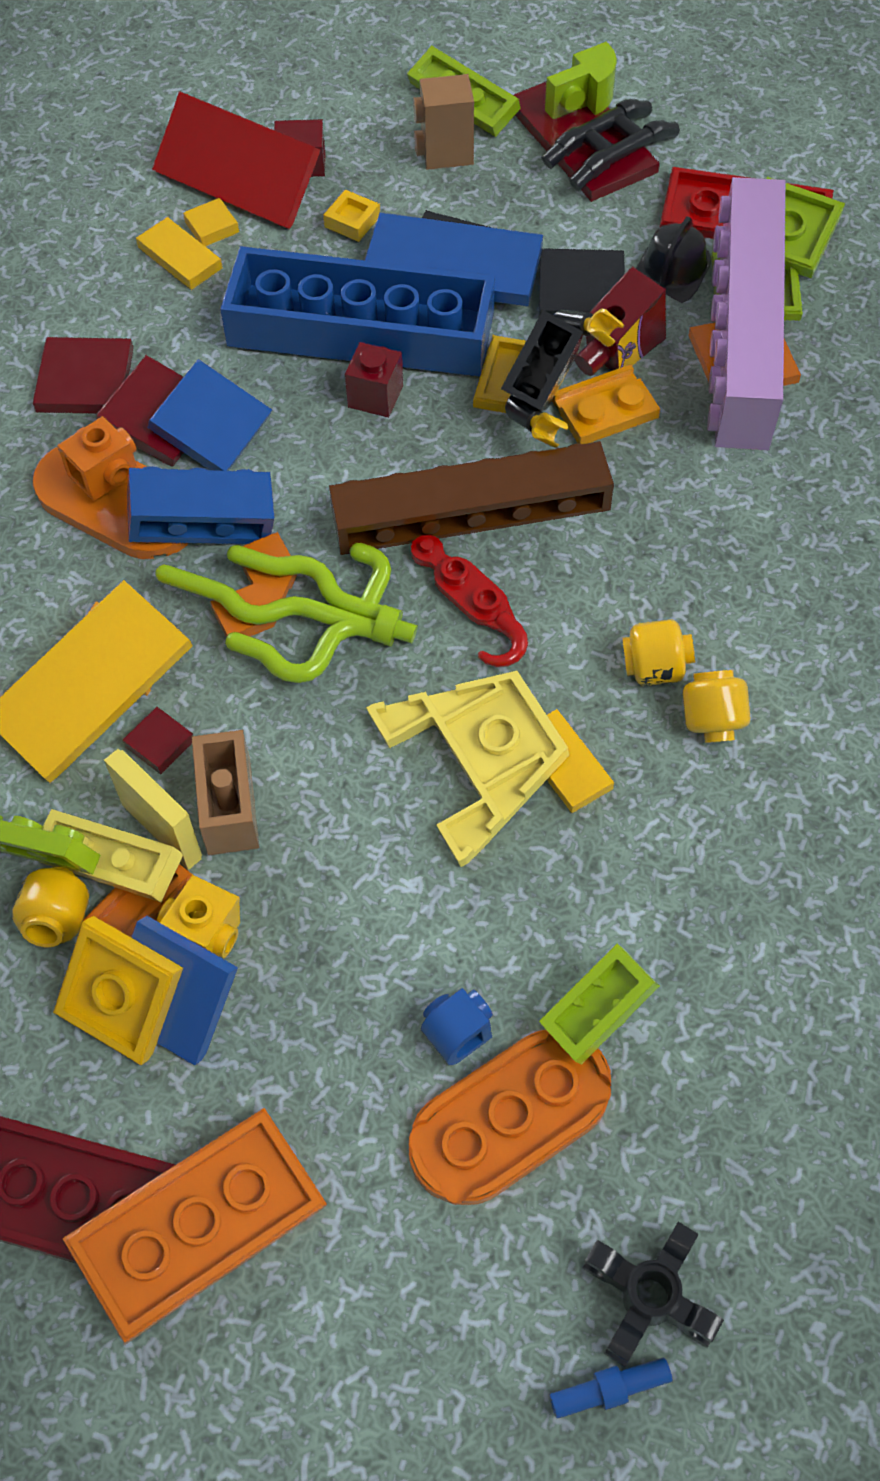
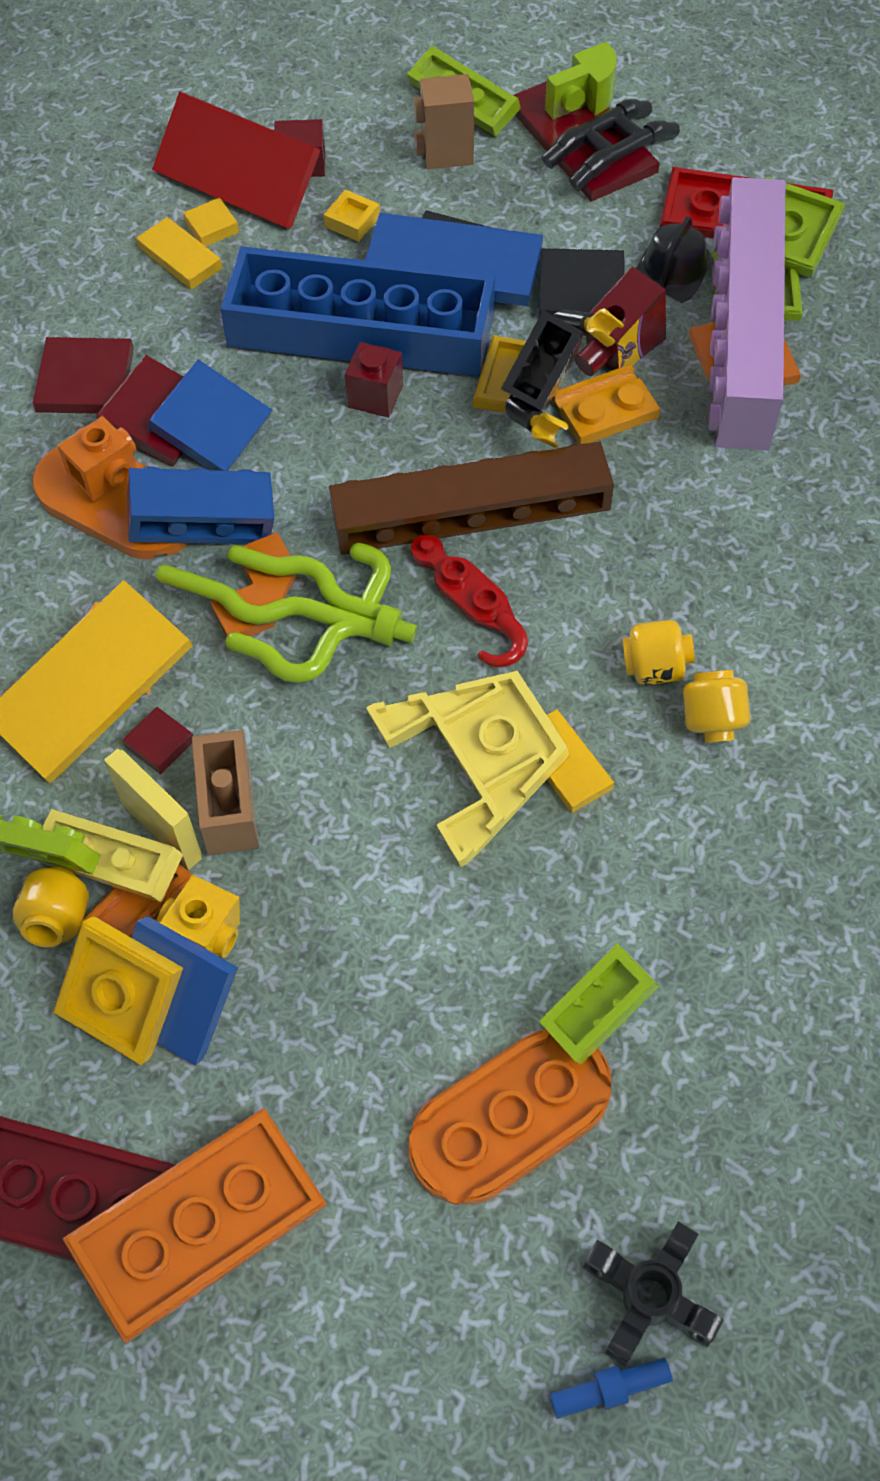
blue plate [421,988,493,1065] -> none

